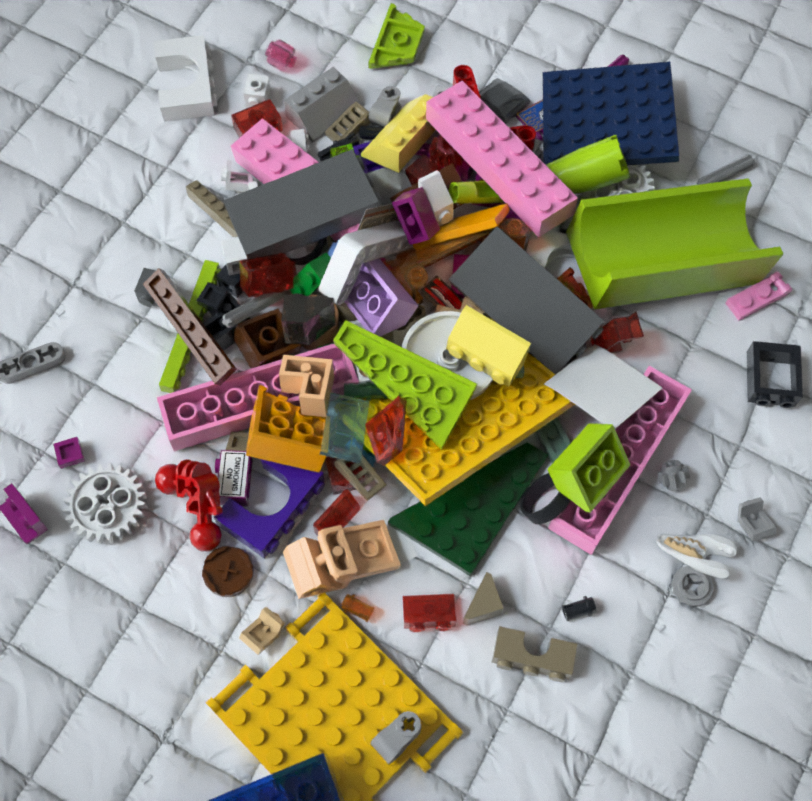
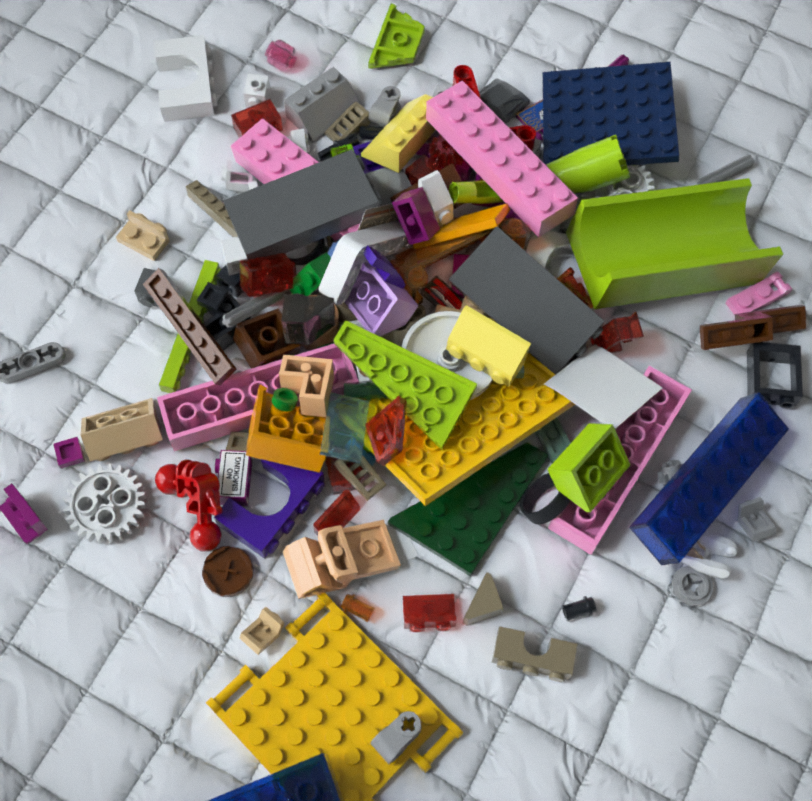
none -> tan slope [80,398,163,462]
none -> tan bracket [116,210,170,261]
none -> green tile [271,388,298,411]
none -> dark purple slope [363,245,405,289]
none -> clear blue brick [629,392,789,566]
none -> reddish brown bracket [700,305,806,350]

